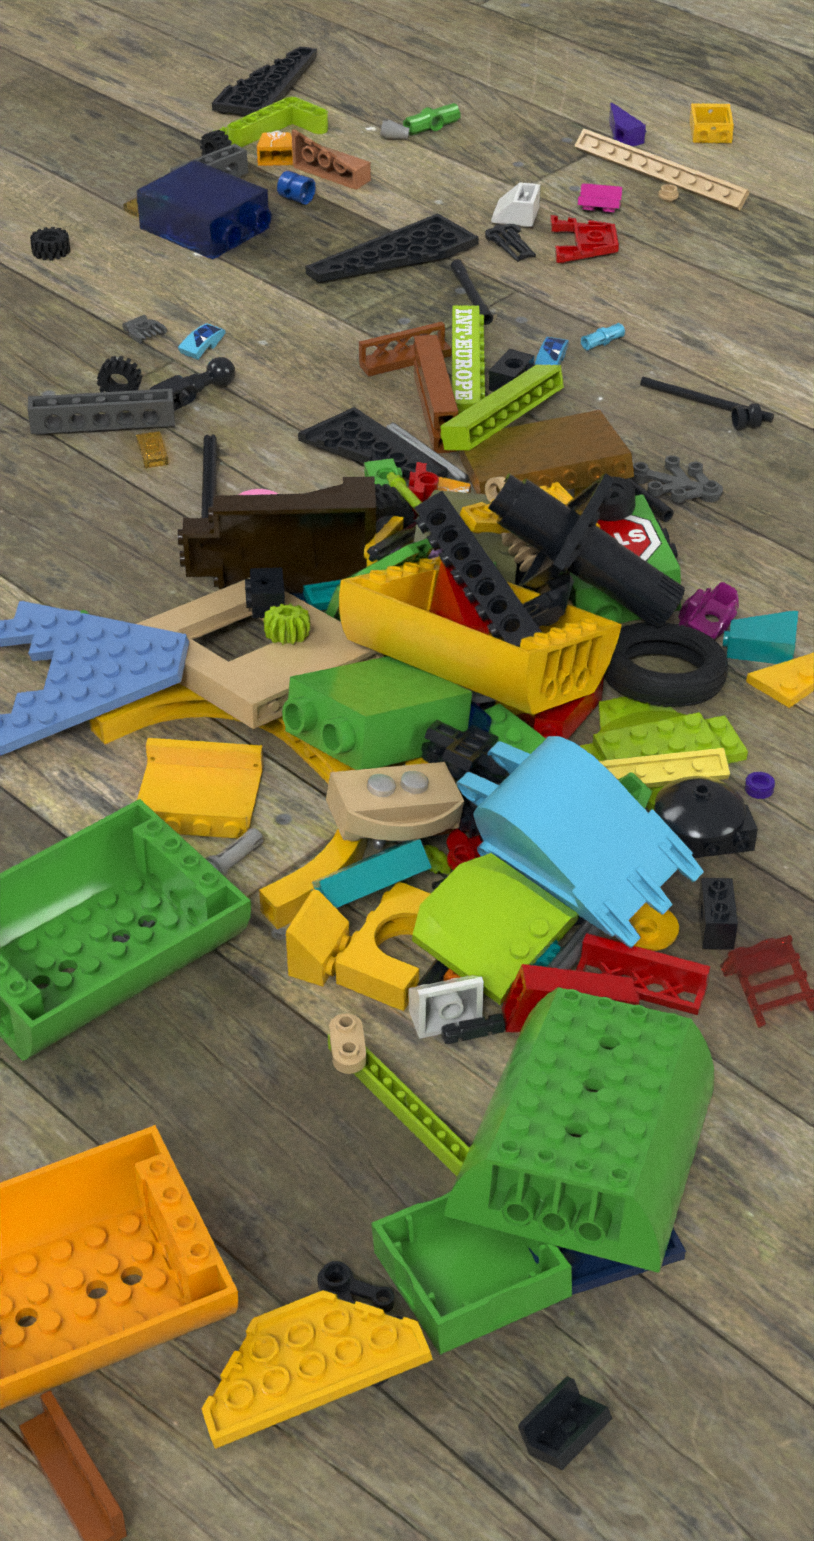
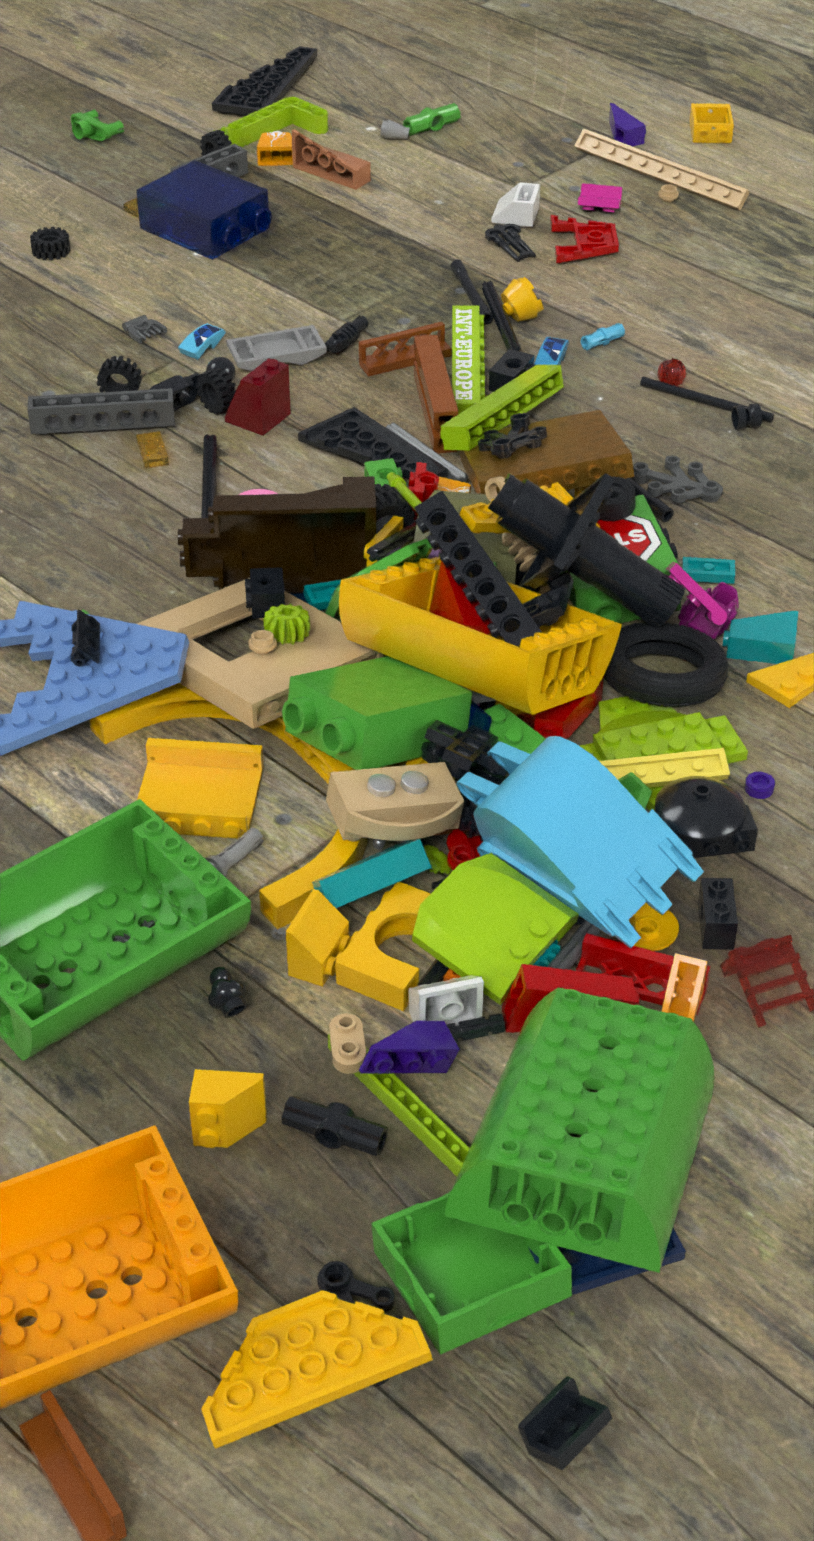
blue wheel [277,171,316,205] -> none
black wing [305,213,479,282] -> none
none -> bright green connector [71,110,124,141]
none -> black hinge [71,609,100,667]
none -> yellow slope [189,1069,267,1148]
none -> black tyre [196,368,236,414]
none -> black animal [208,967,248,1018]
none -> dark red slope [225,358,291,436]
none -> light grey slope [226,325,327,371]
none -> tan plate [248,630,277,655]
none -> black piece [281,1095,388,1156]
none -> black hinge [325,316,369,353]
none -> dark purple slope [359,1021,460,1074]
none -> black plant [478,413,547,459]
none -> black axle [482,281,521,351]
none -> yellow cone [501,277,543,322]
none -> clear red piece [657,358,687,386]
none -> light orange slope [661,953,708,1022]
none -> dark pink plate [666,561,727,625]
none -> teal plate [682,557,735,584]

